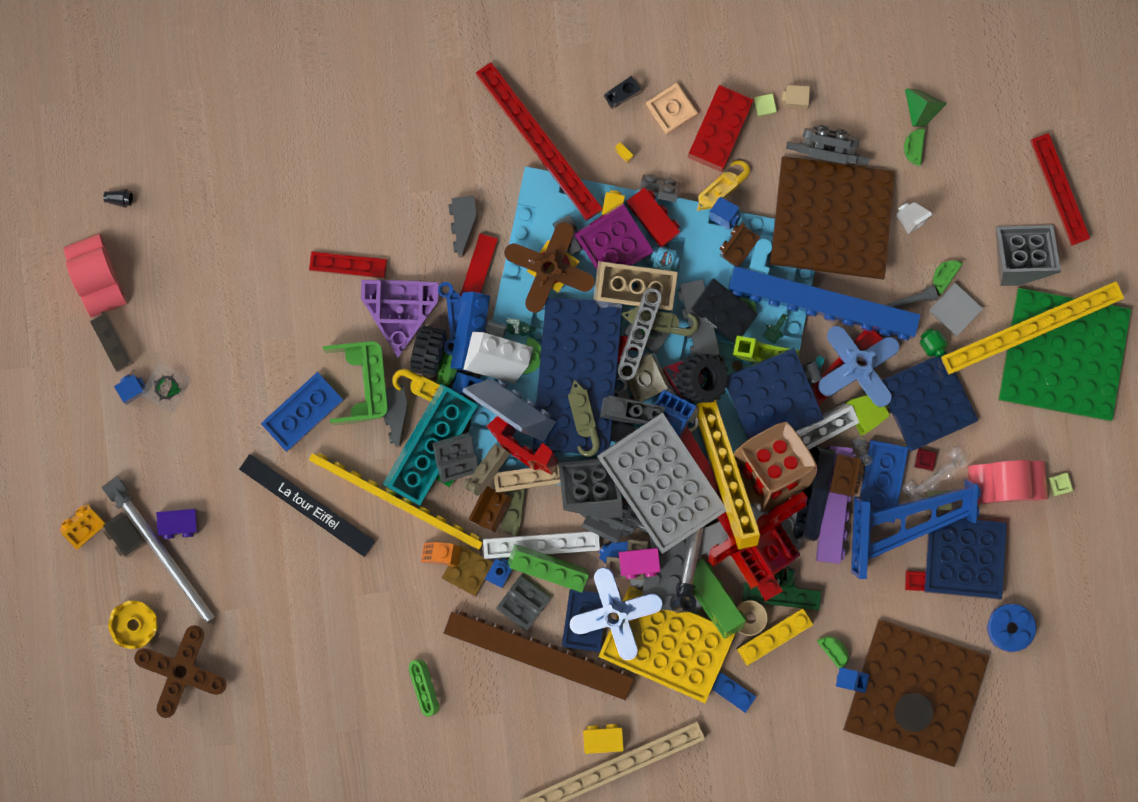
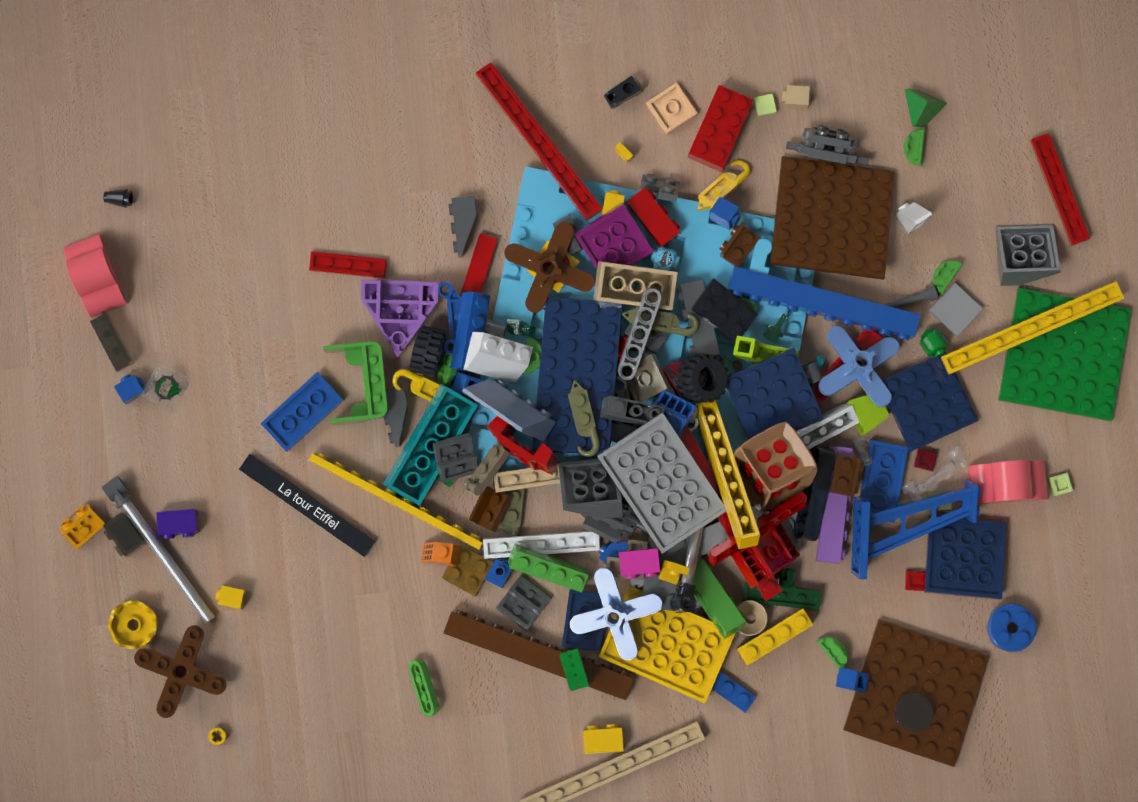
none -> yellow bush [208,727,227,745]
none -> yellow brick [215,585,246,609]
none -> green bracket [559,649,589,691]
none -> yellow bracket [659,560,690,584]

